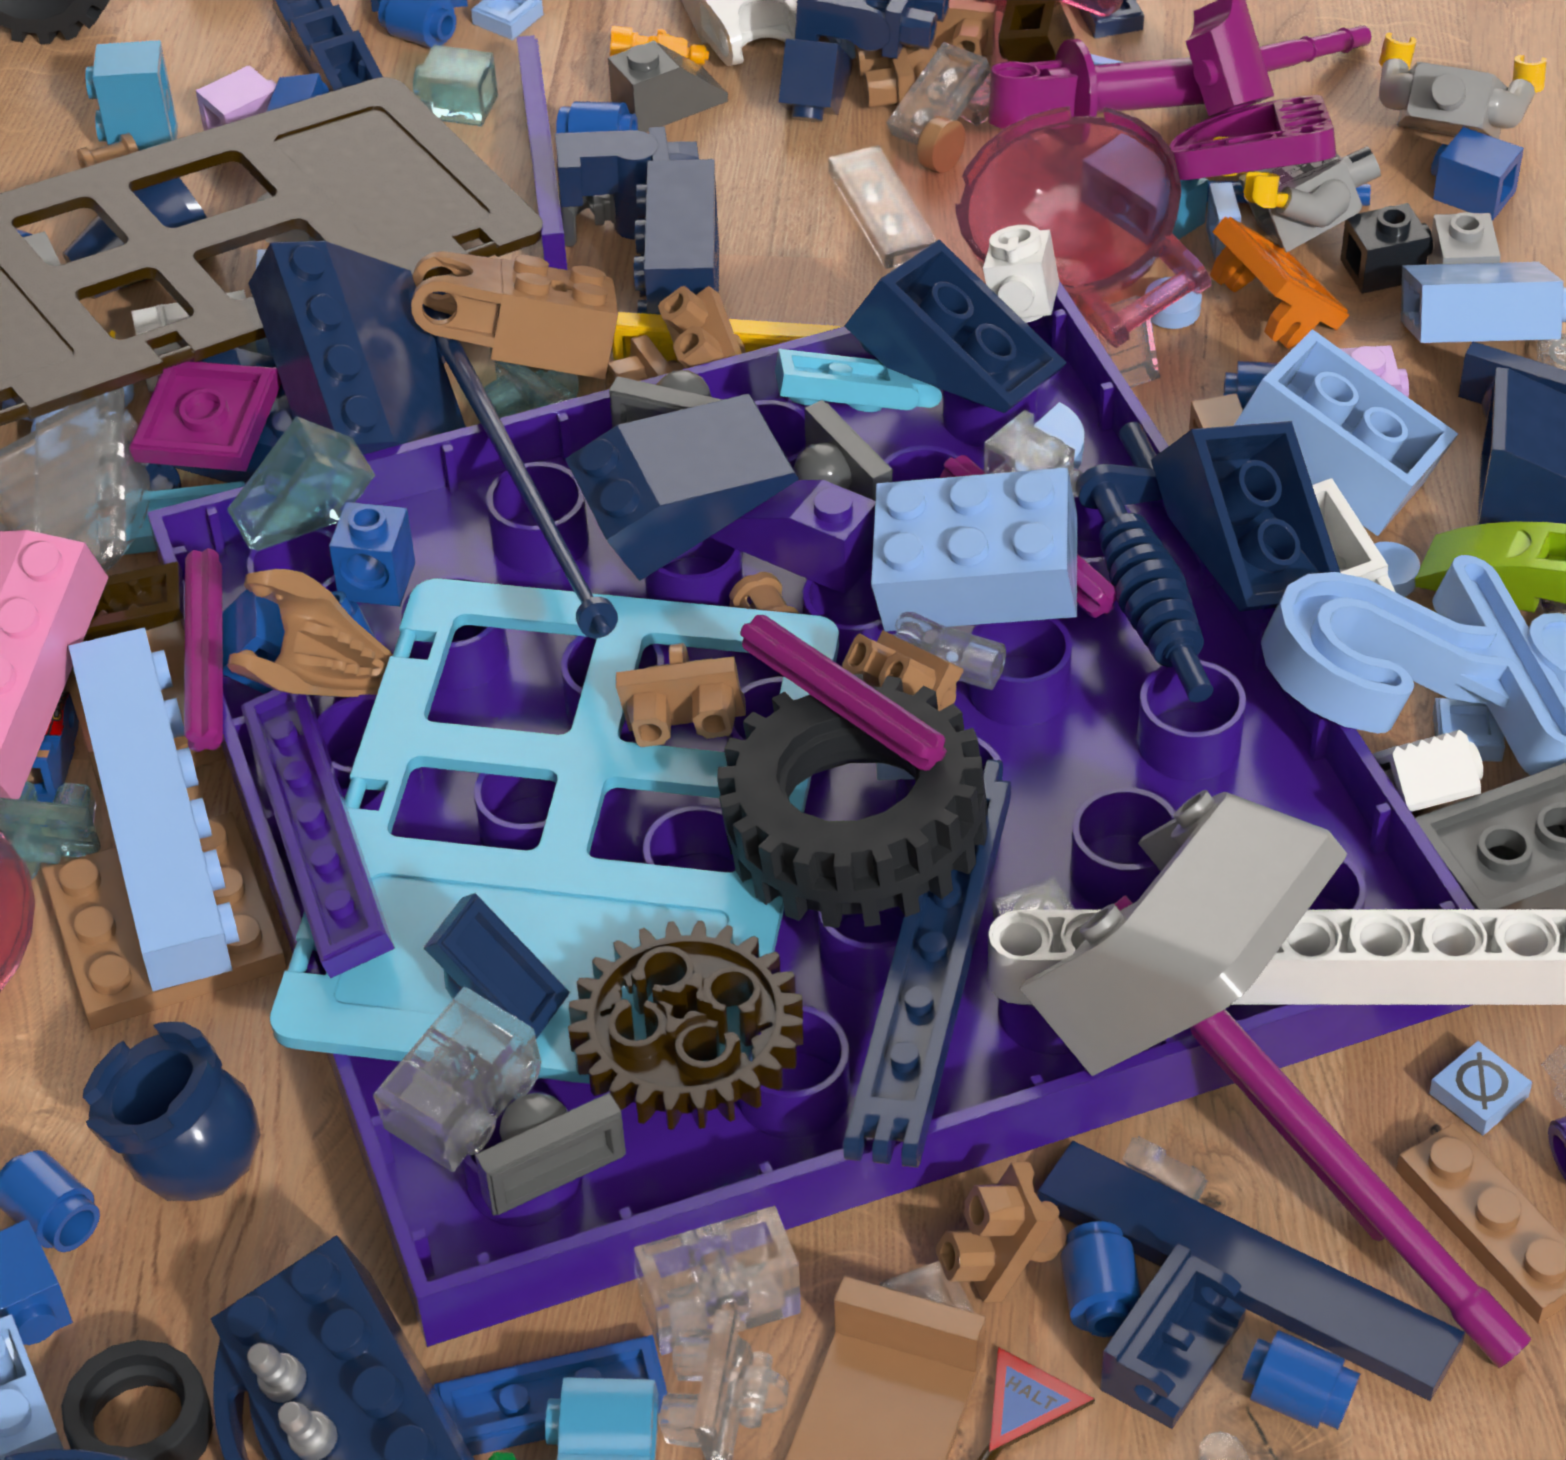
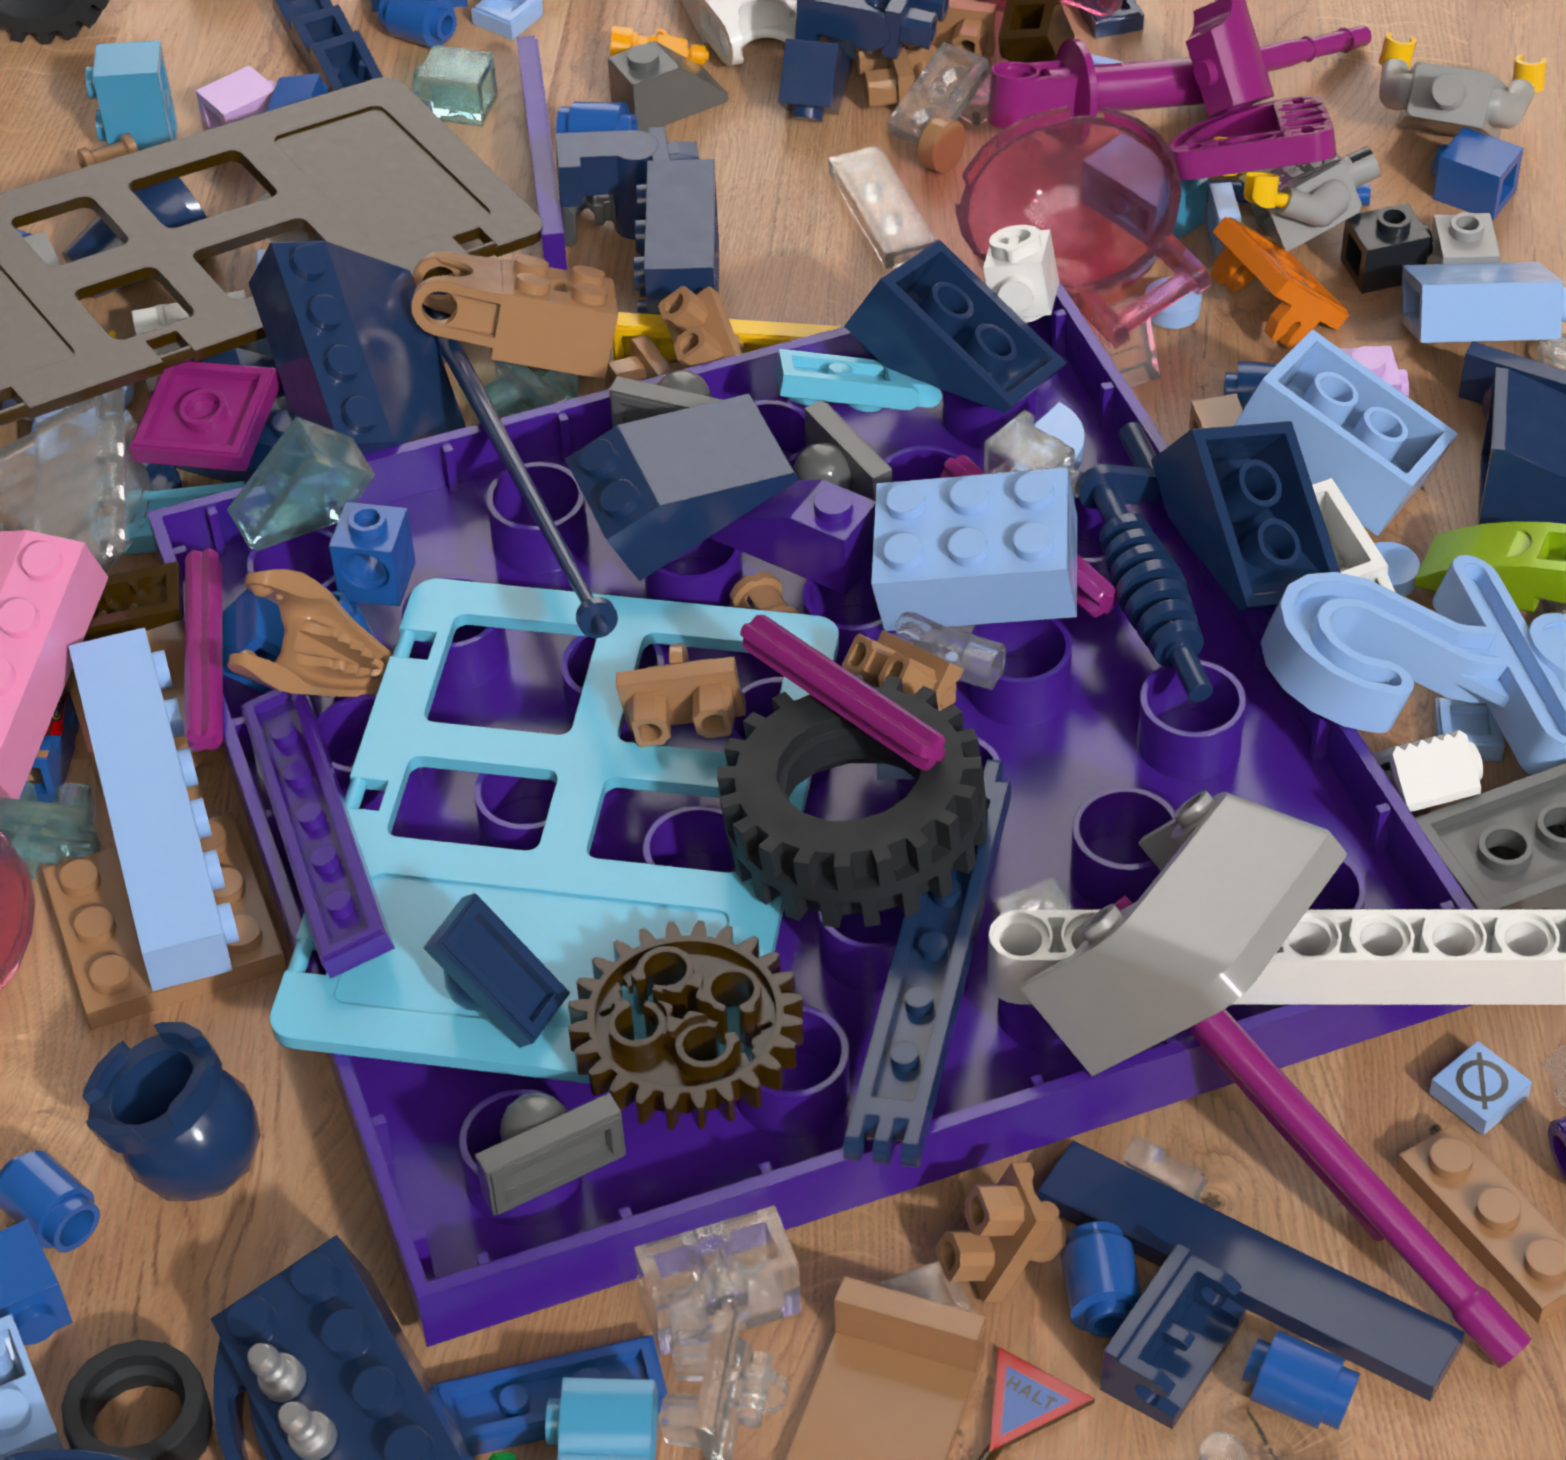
clear brick [373,986,542,1172] -> none

